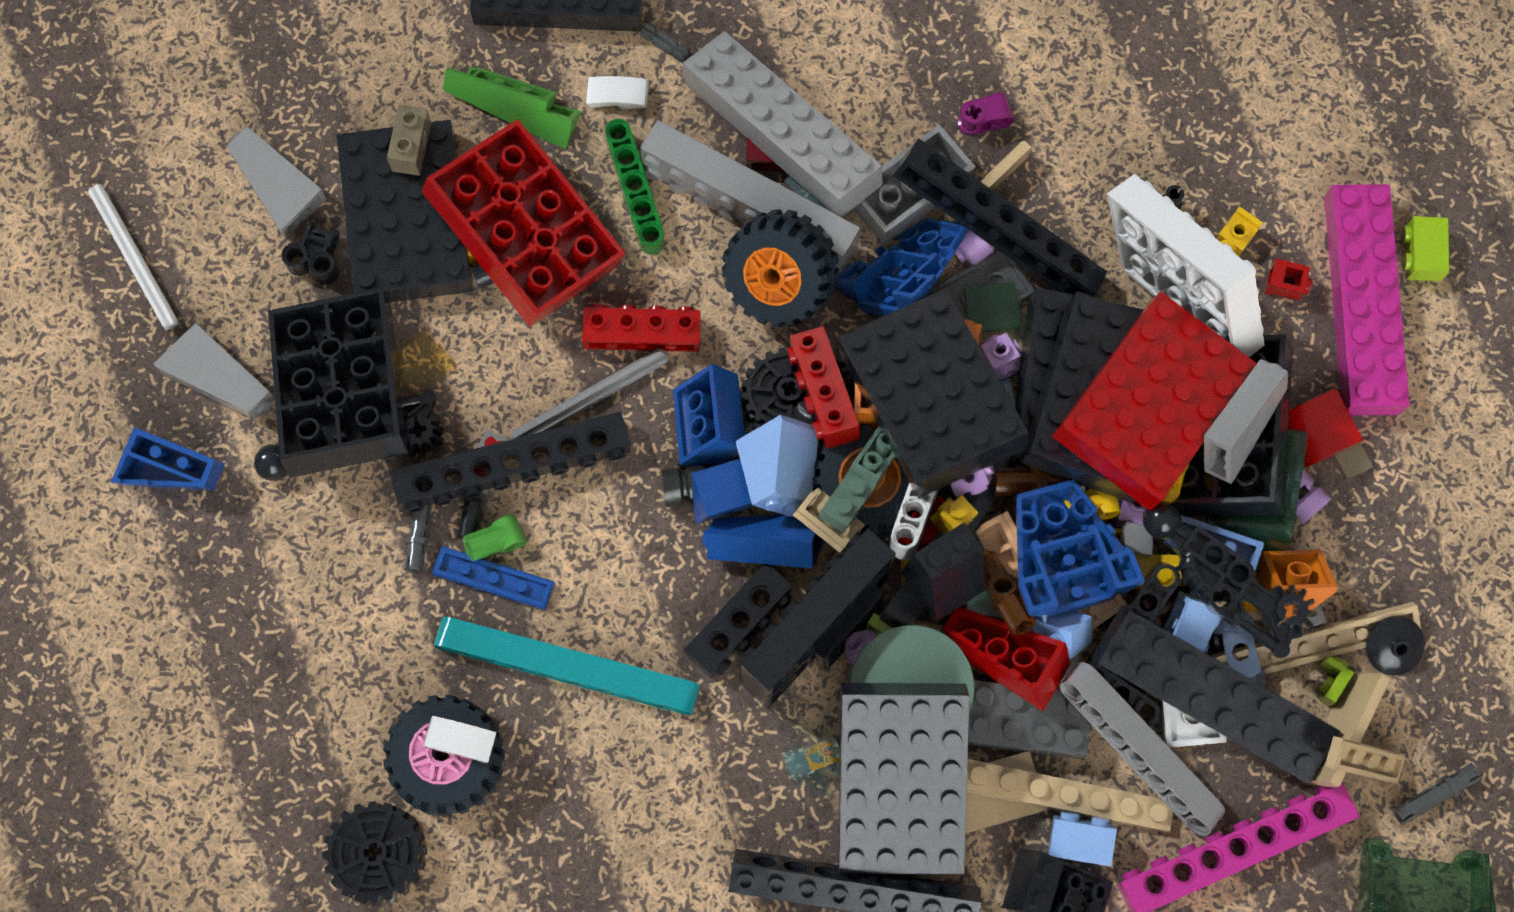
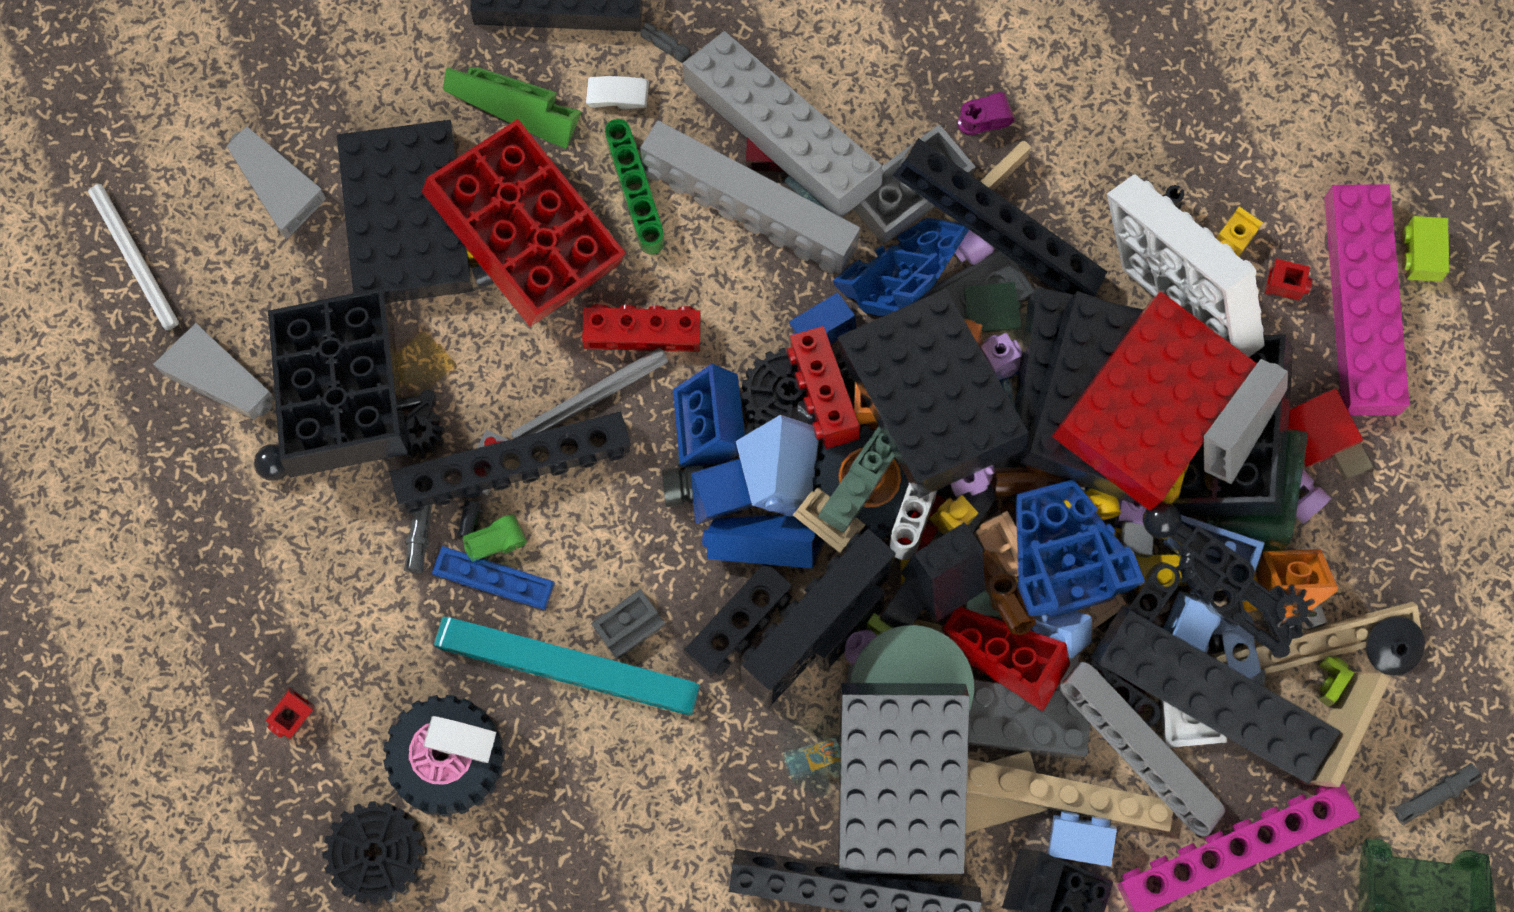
blue wedge [111,427,226,491] -> none
black piece [281,222,340,285] -> none
dark tan brick [387,105,432,176] -> none
black wheel [722,209,840,328] -> none
tan tile [1325,736,1405,784] -> none
none -> red brick [265,687,314,739]
none -> dark grey plate [591,589,666,660]
none -> blue hinge [789,292,857,345]

